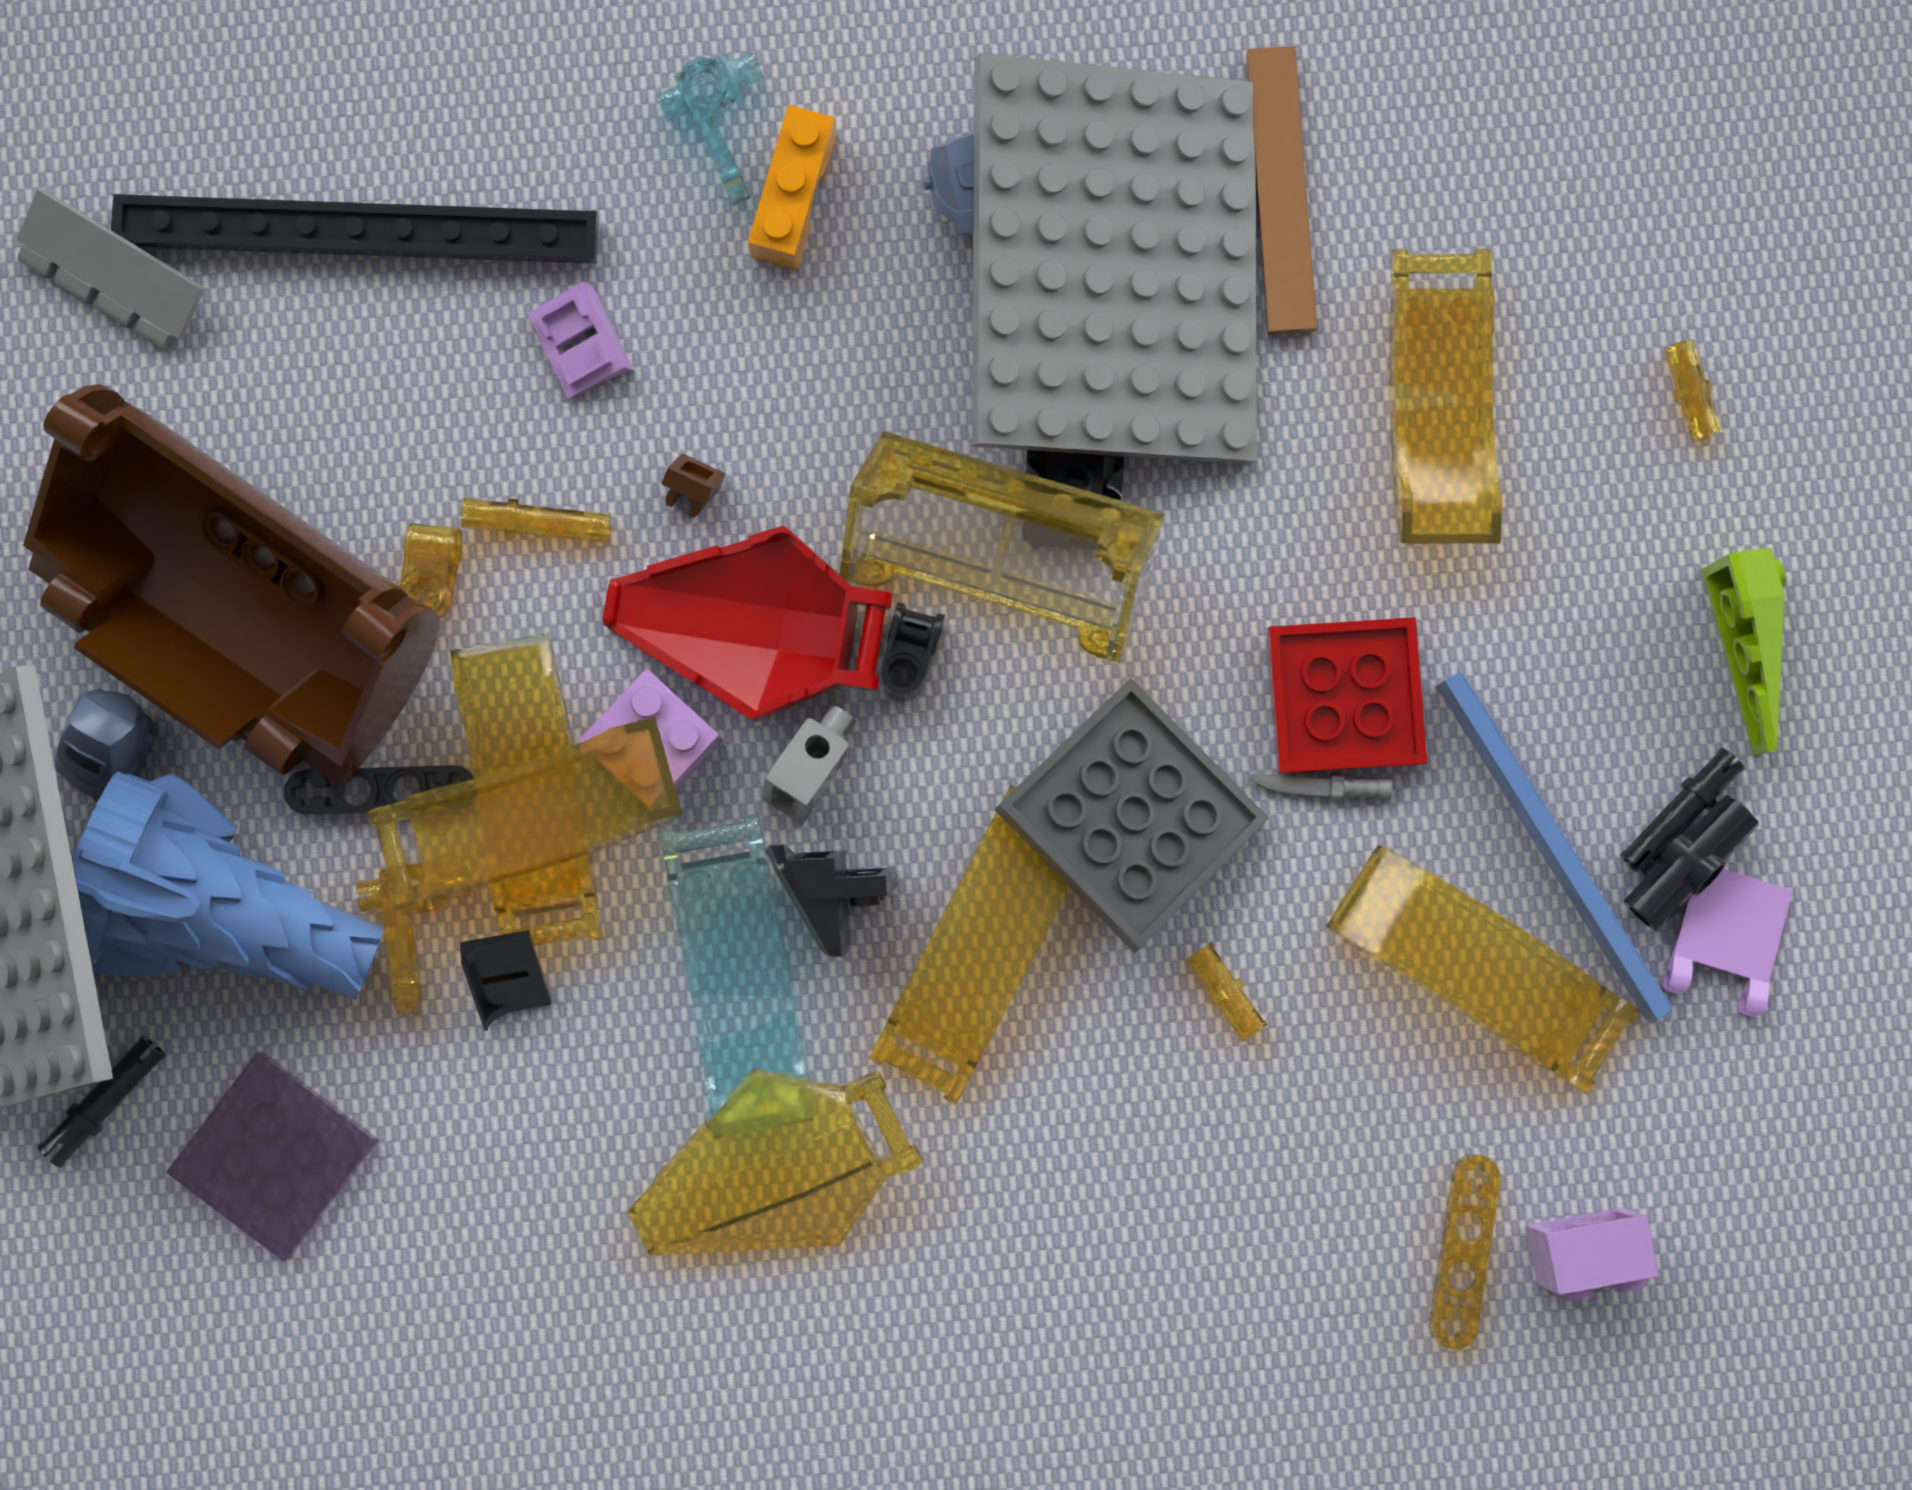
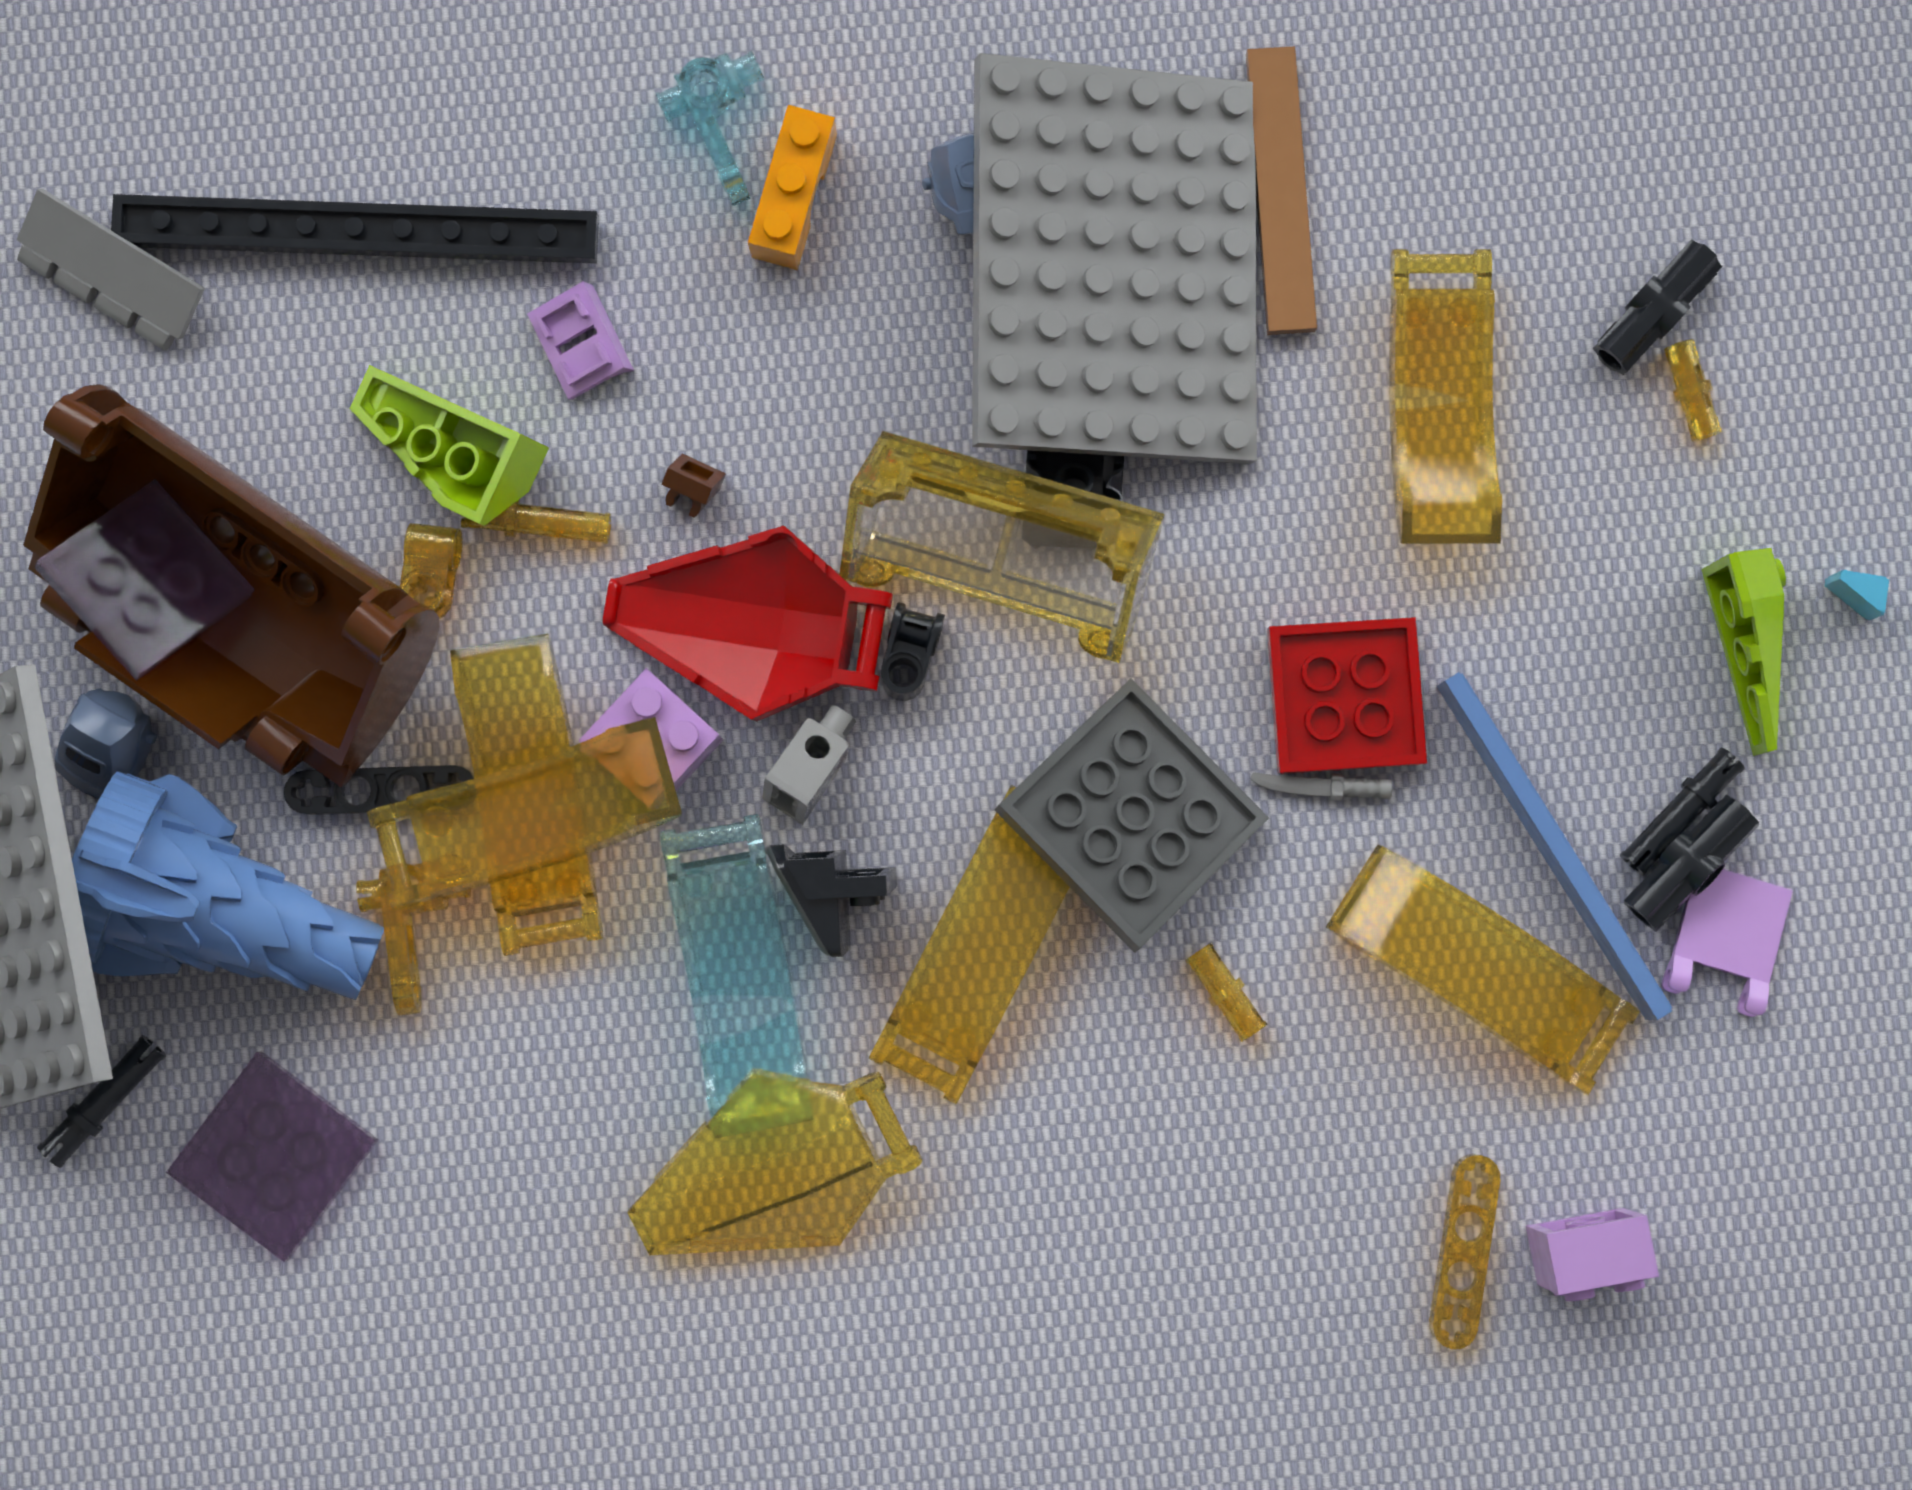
black piece [460,930,551,1031] -> none
none -> clear purple plate [35,479,255,681]
none -> lime wedge [349,365,549,526]
none -> black piece [1592,239,1723,375]
none -> medium azure slope [1824,570,1890,620]

